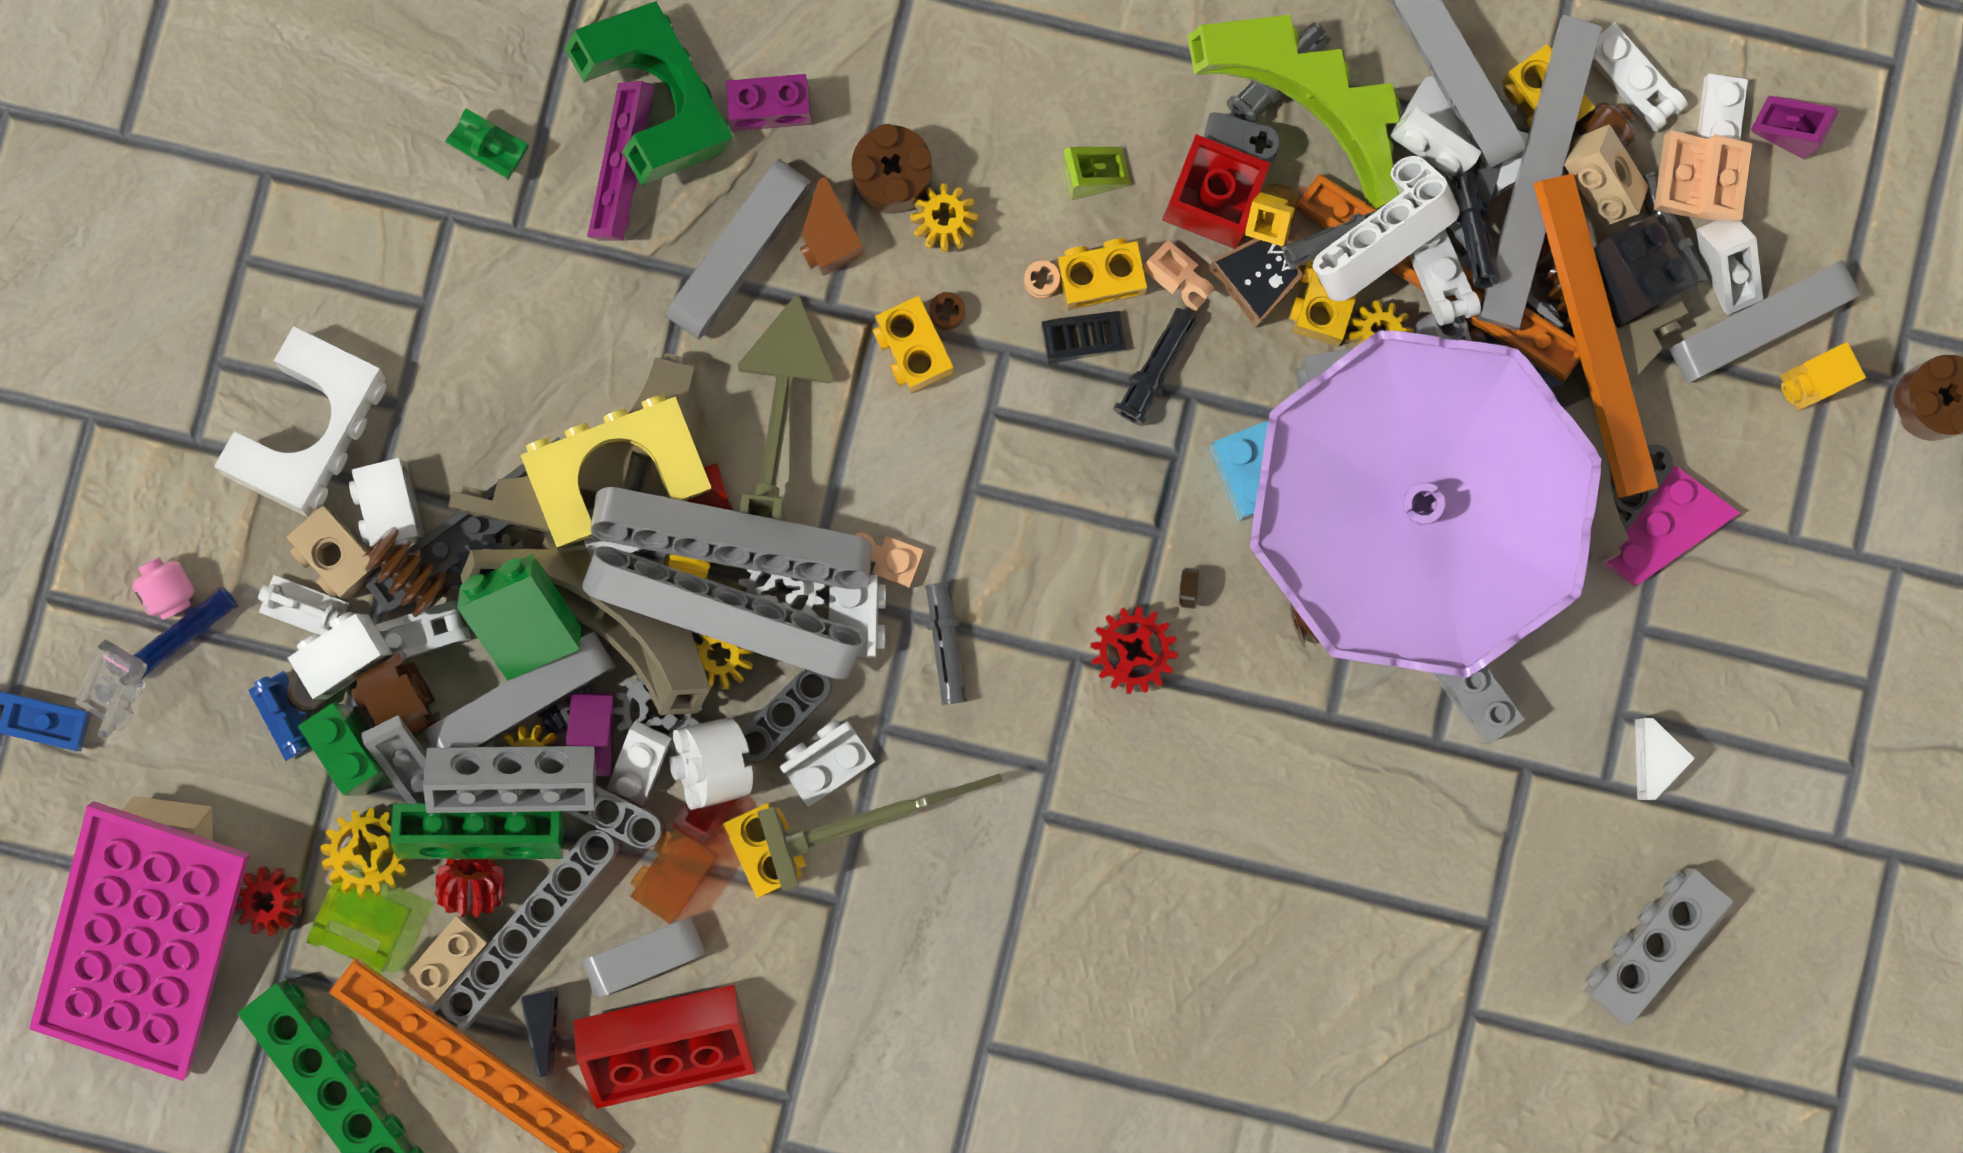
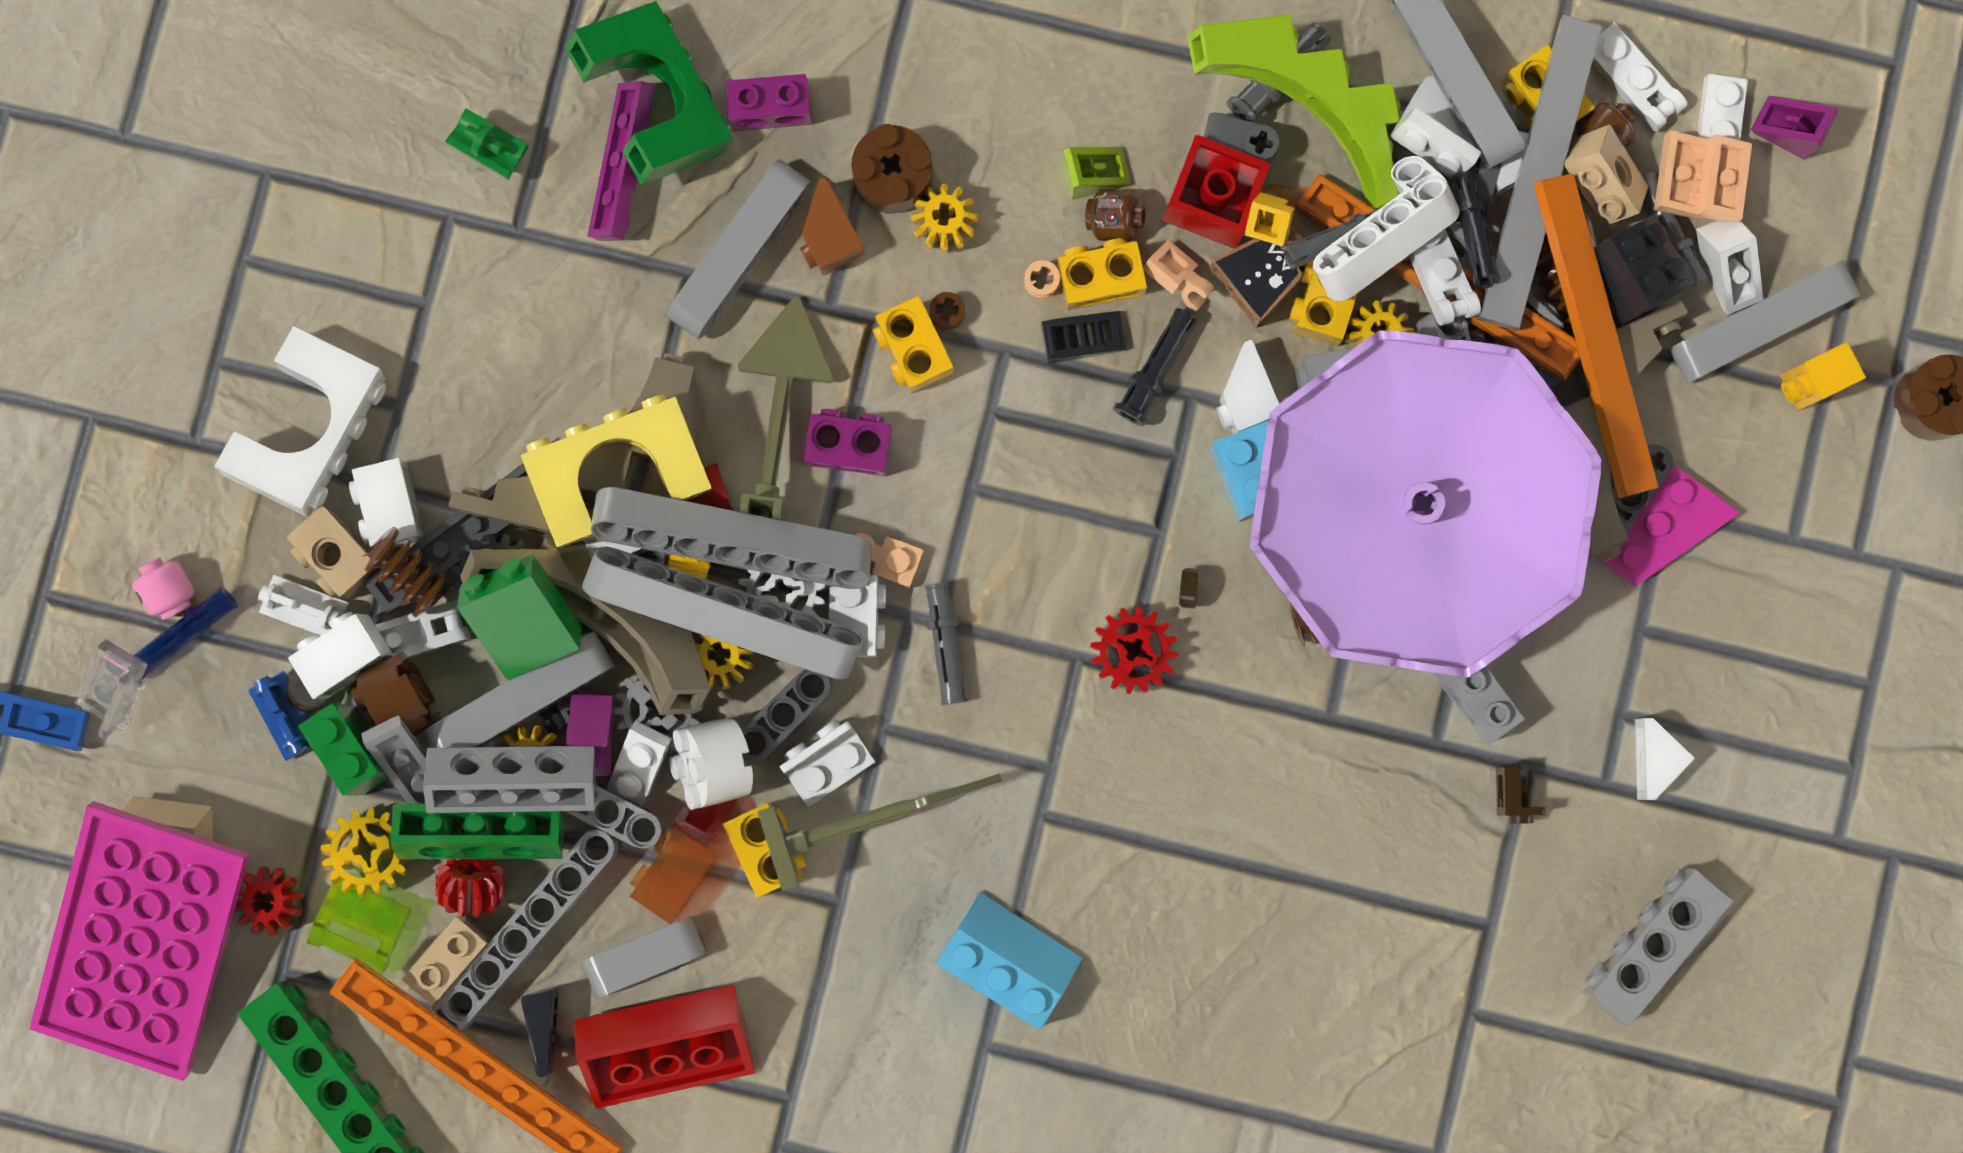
none -> magenta brick [804,409,892,477]
none -> medium azure slope [936,892,1082,1030]
none -> reddish brown head [1085,189,1146,242]
none -> white slope [1217,339,1279,434]
none -> dark brown bracket [1496,766,1545,824]

